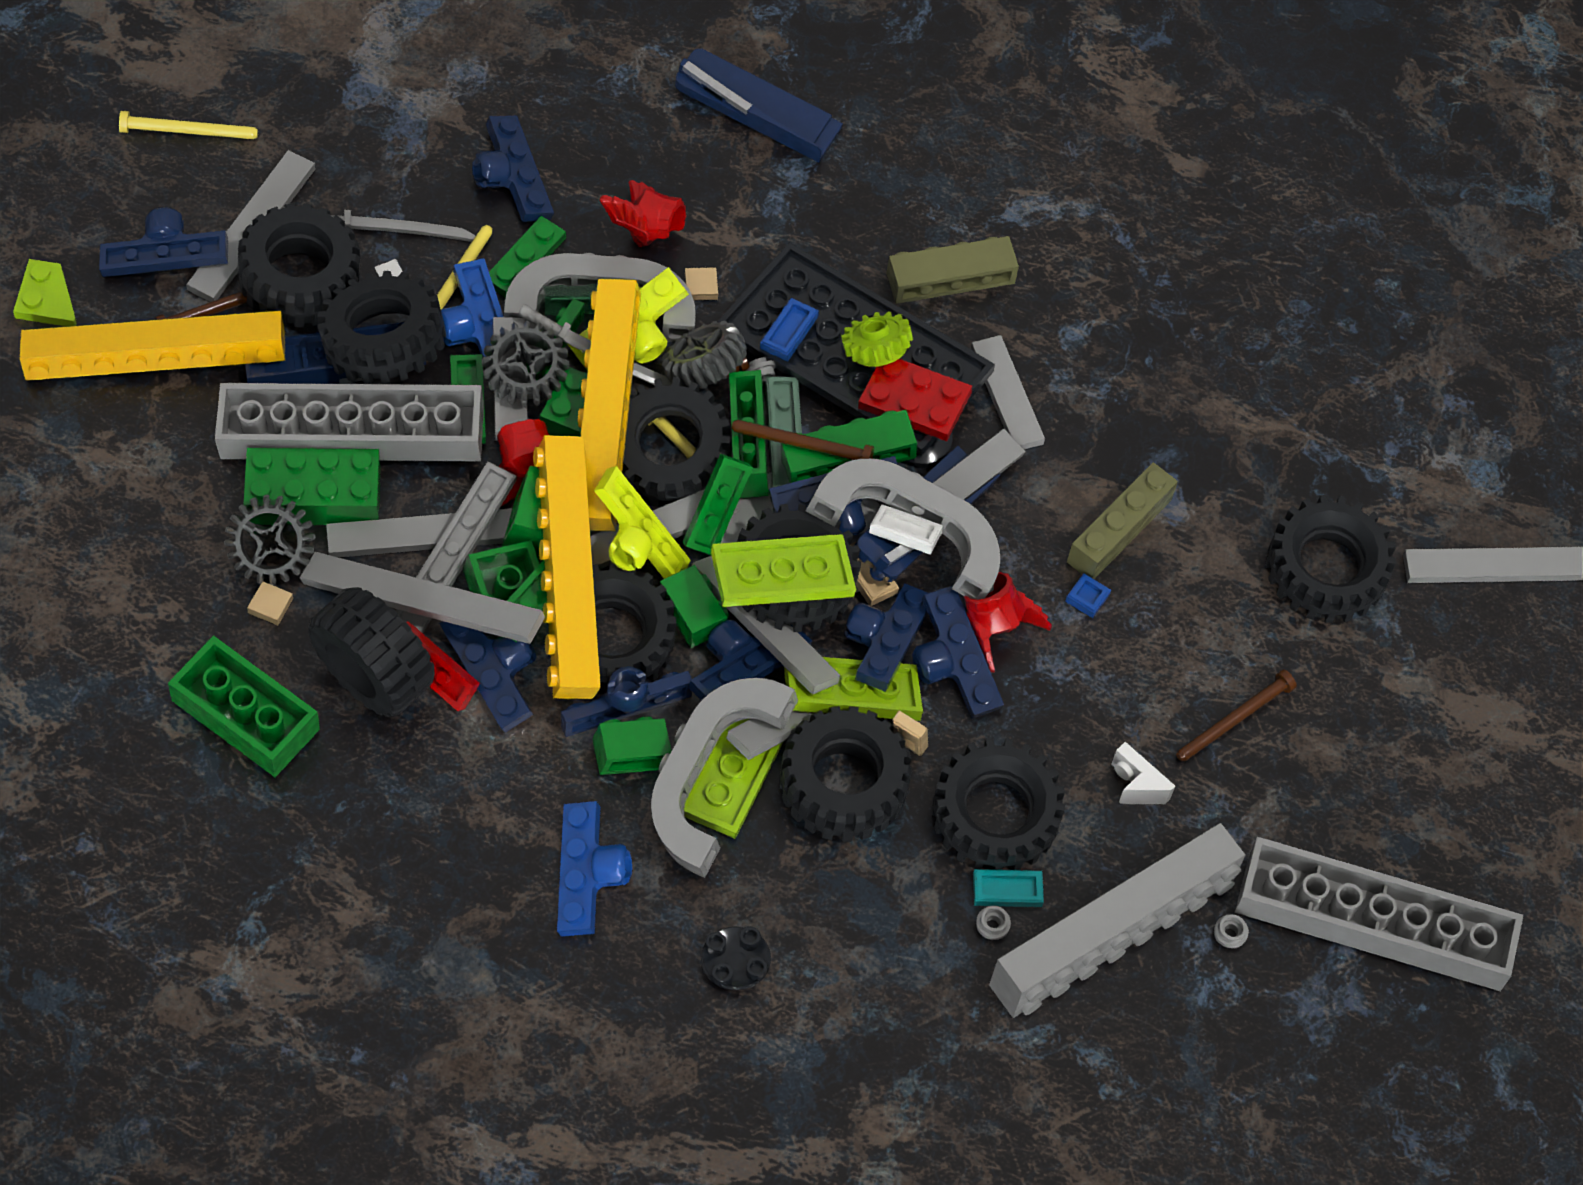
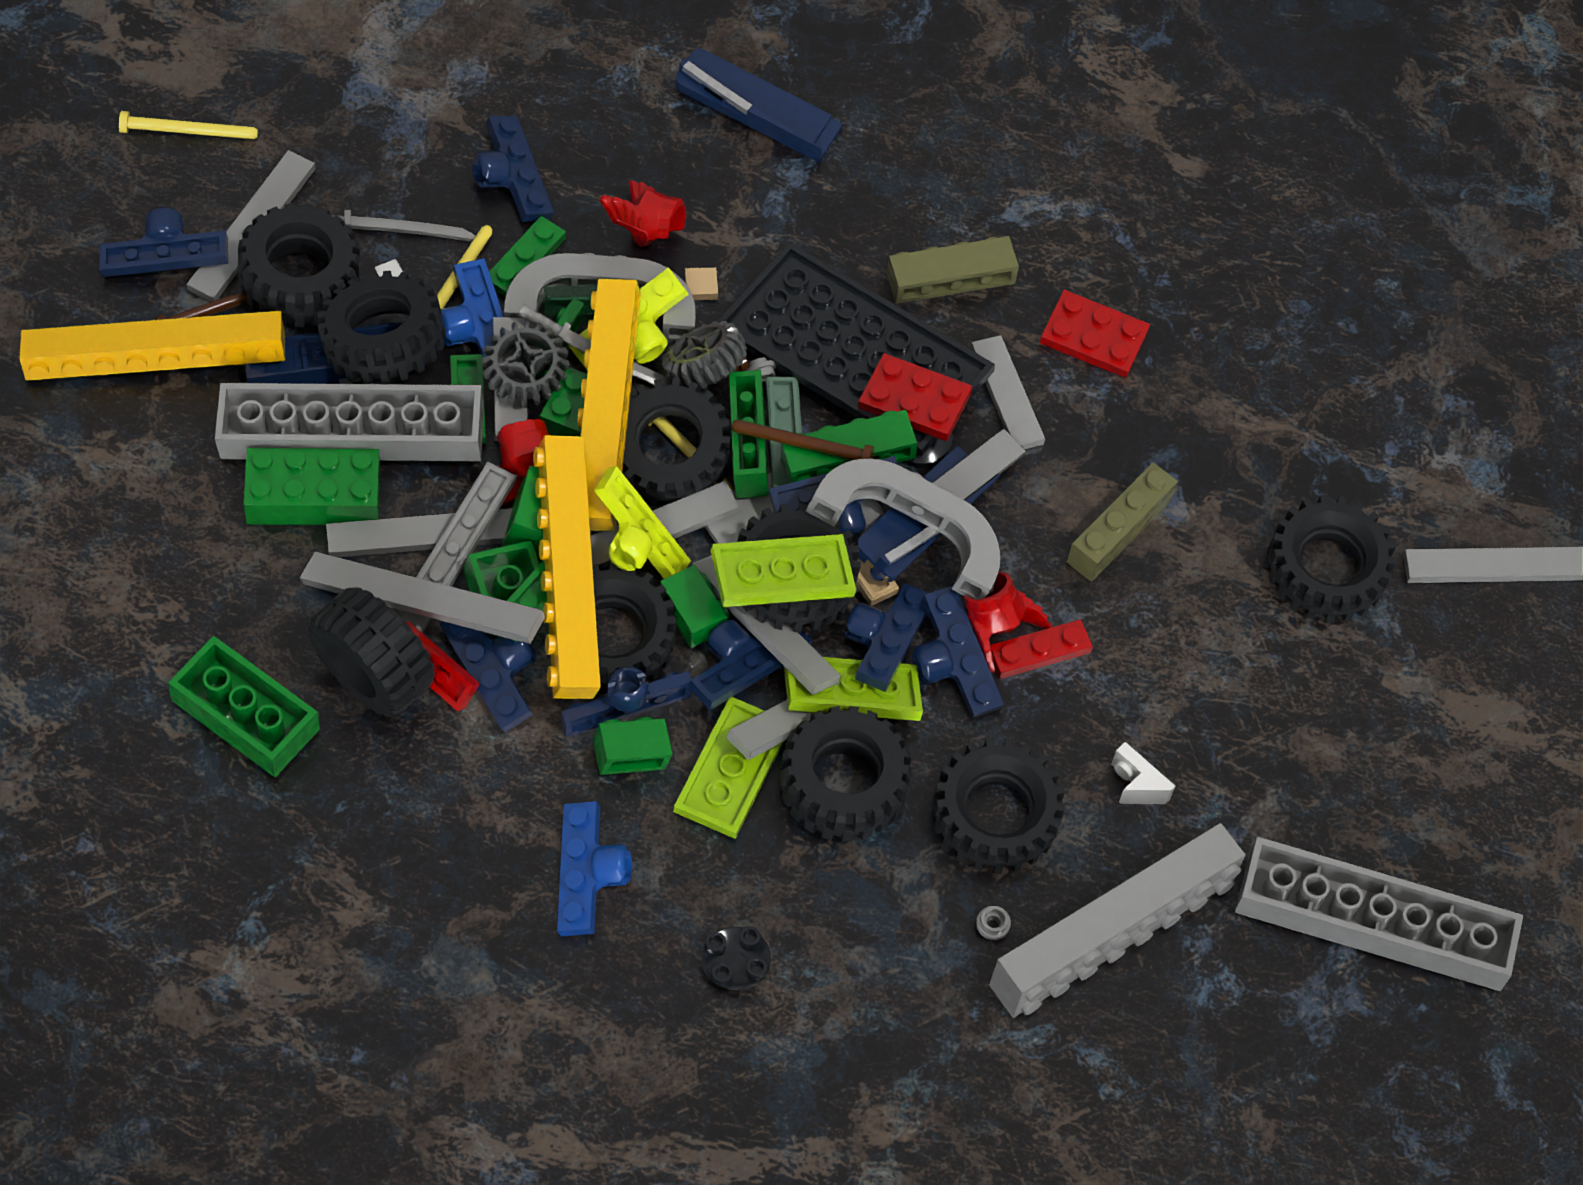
lime wing [13,259,77,327] -> none
dark grey gear [224,494,316,585] -> none
tan tile [247,581,293,625] -> none
light grey arch [651,678,798,878] -> none
green plate [682,454,753,555] -> none
blue tile [760,298,819,362] -> none
lime gear [841,312,913,367] -> none
white tile [869,504,943,555] -> none
tan tile [892,710,928,756] -> none
teal tile [973,869,1044,907] -> none
blue tile [1065,573,1111,619] -> none
reddish brown bar [1176,669,1297,762] -> none
light grey plate [1214,914,1249,948] -> none
none -> red plate [990,619,1093,679]
none -> red plate [1040,290,1151,378]

